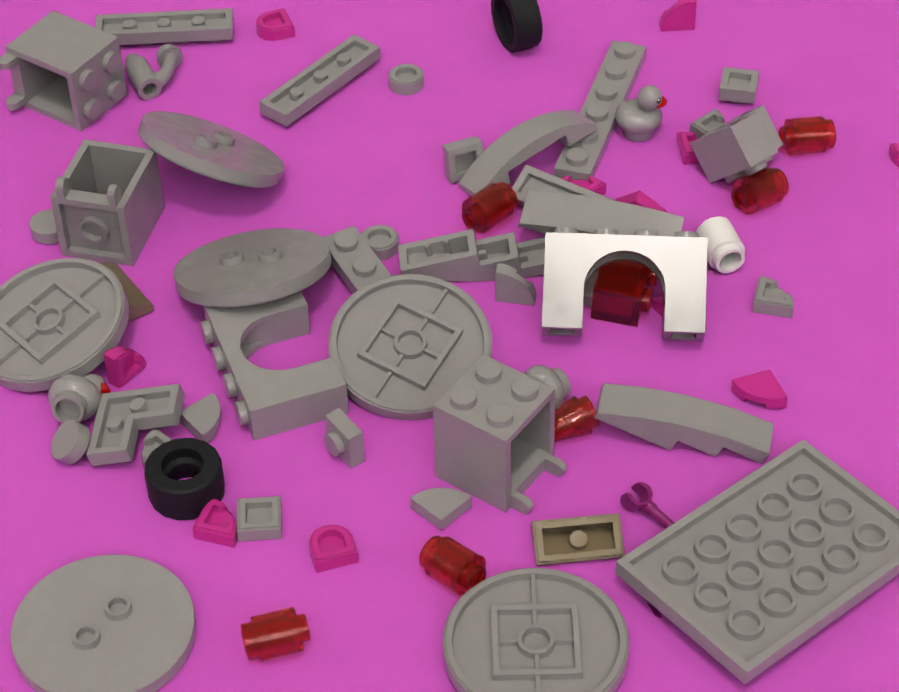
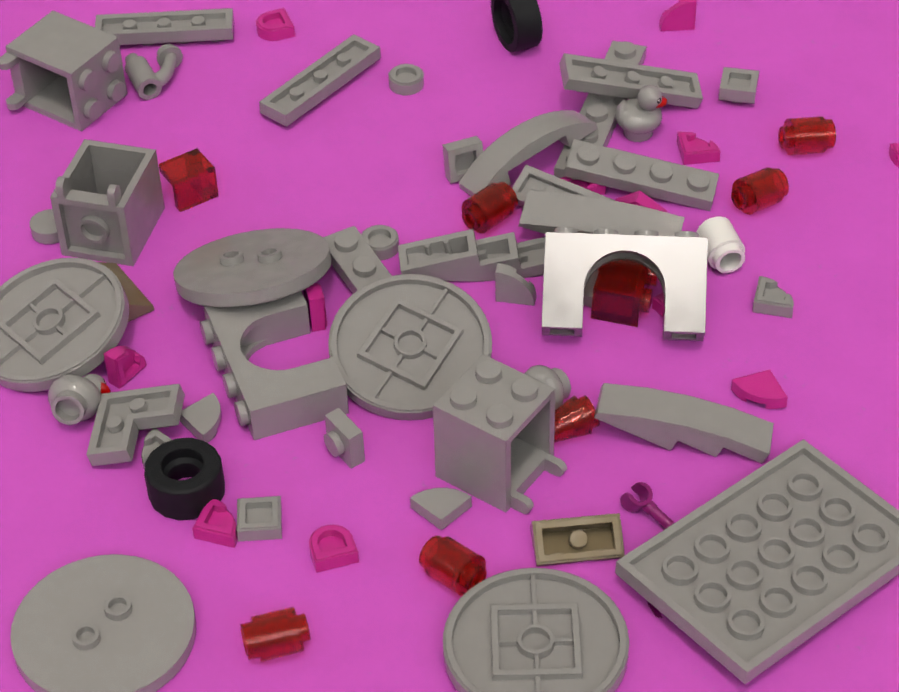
light grey tile [51,420,90,464] -> none
light grey plate [138,111,285,188] -> none
light grey tile [689,109,725,138] -> none
light grey brick [690,105,783,183] -> none
none -> clear red panel [159,148,219,212]
none -> dark pink tile [304,283,327,332]
none -> light grey plate [559,53,703,109]
none -> light grey plate [564,139,719,211]

